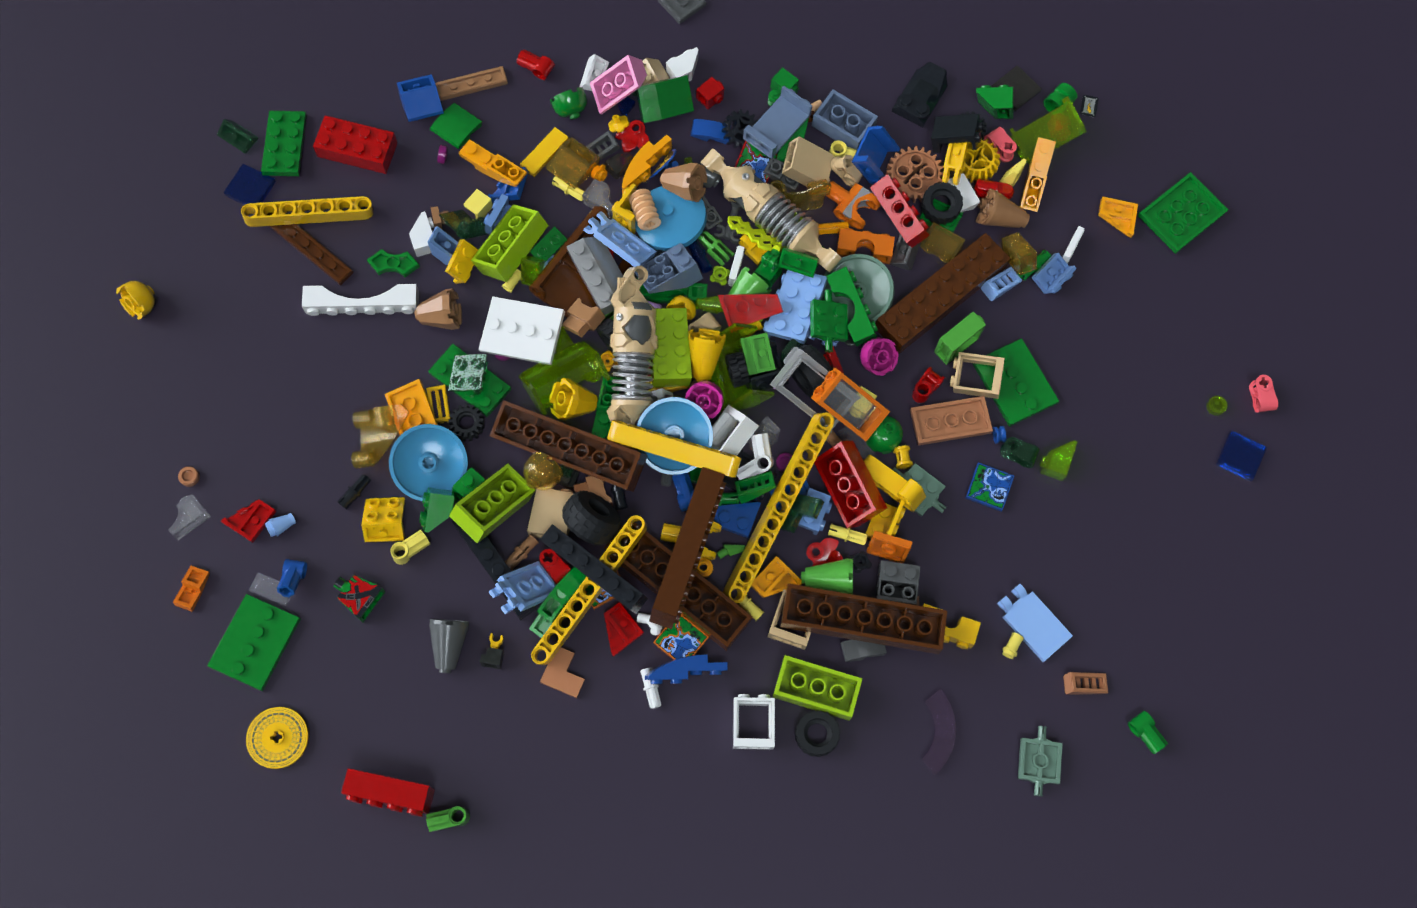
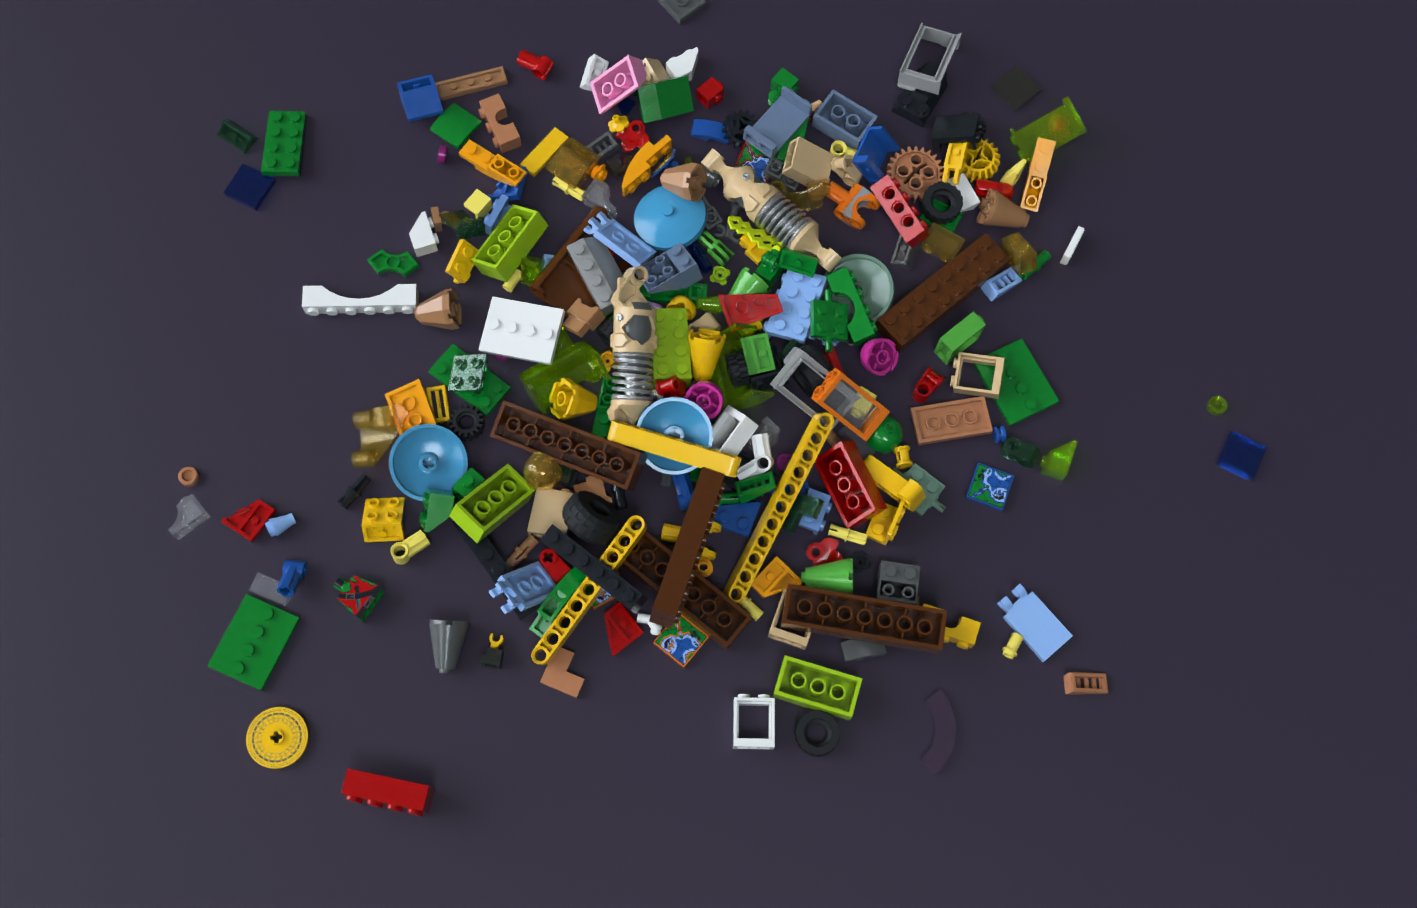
yellow cylinder [116,281,155,320] -> none
orange slope [173,565,210,612] -> none
yellow beam [241,196,373,227] -> none
reddish brown tile [267,213,353,286] -> none
red brick [313,115,398,174] -> none
bright green piece [426,806,470,832] -> none
medium blue slope [428,226,458,265] -> none
green hinge [530,226,567,265] -> none
green cylinder [550,87,587,120] -> none
yellow bracket [612,183,637,234] -> none
light nougat piece [629,189,661,231] -> none
white axle [640,667,661,709] -> none
blue slope [645,654,728,684] -> none
bright green bar [716,544,746,559] -> none
white tile [728,246,745,286] -> none
light orange axle [819,222,849,235] -> none
orange arch [836,228,895,264] -> none
orange tile [866,531,912,563] -> none
green slope [976,85,1014,119] -> none
coral piece [984,127,1017,162] -> none
sand green plate [1018,726,1062,797] -> none
medium blue bracket [1031,253,1077,294] -> none
green wheel [1044,83,1077,115] -> none
sticker [1080,95,1099,117] -> none
light orange wing [1098,197,1138,238] -> none
green piece [1127,711,1168,754] -> none
green plate [1138,172,1229,254] -> none
coral piece [1249,375,1278,413] -> none
none -> nougat arch [478,93,522,153]
none -> red piece [655,375,686,398]
none -> light grey piece [897,23,962,95]

